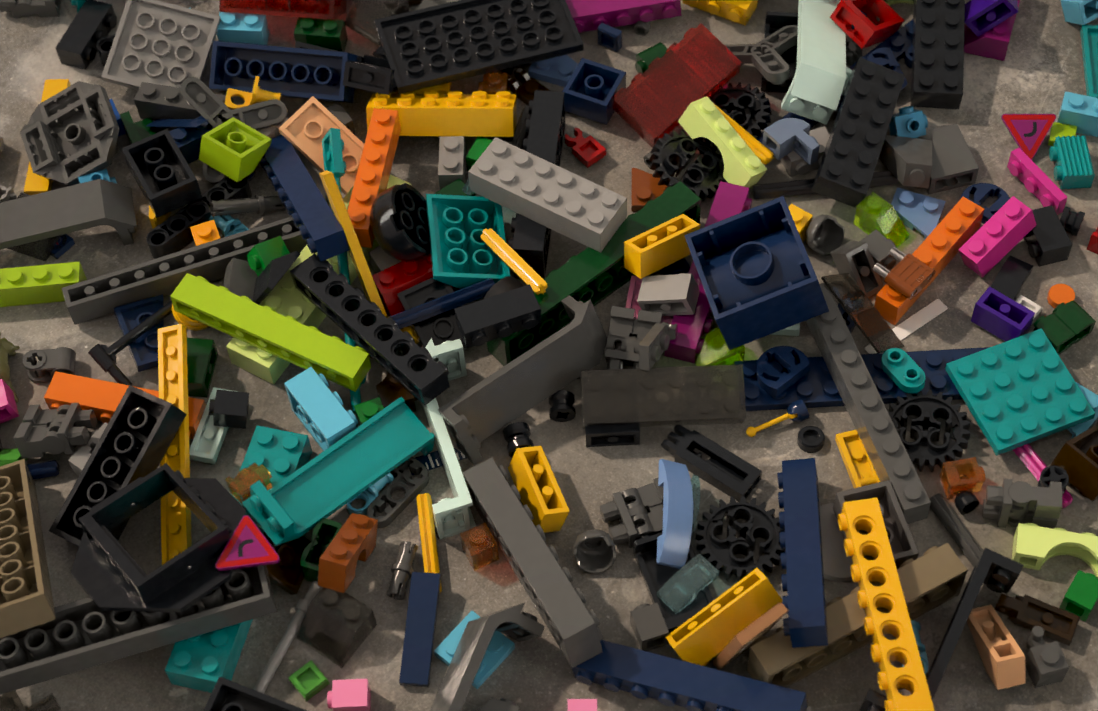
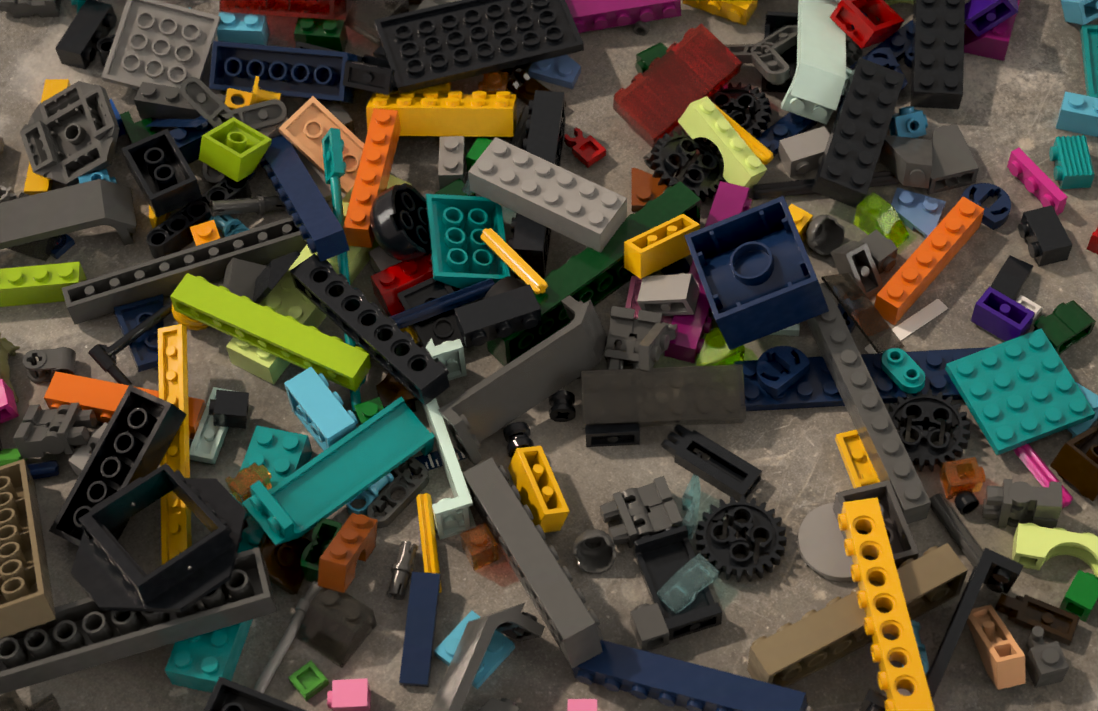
dark green brick [187,338,218,398] -> none
piece [215,515,280,571] -> none
green brick [247,236,290,276] -> none
yellow tile [319,170,387,317] -> none
dark blue brick [562,58,626,125] -> none
dark blue tile [597,23,622,52] -> none
medium blue slope [657,459,693,569] -> none
yellow brick [665,568,782,666] -> none
medium nougat tile [712,603,788,670] -> none
hinge [746,399,810,437] -> none
sand blue brick [762,118,820,165] -> none
dark blue brick [777,458,828,648] -> none
black tile [797,426,825,453] -> none
dark orange piece [873,247,936,300] -> none
dark pink brick [958,196,1037,278] -> none
piece [1001,114,1056,160] -> none
black wheel [1037,465,1069,496] -> none
orange tile [1047,284,1075,308] -> none
lime tile [1048,122,1077,146] -> none
black wheel [1060,206,1085,237] -> none

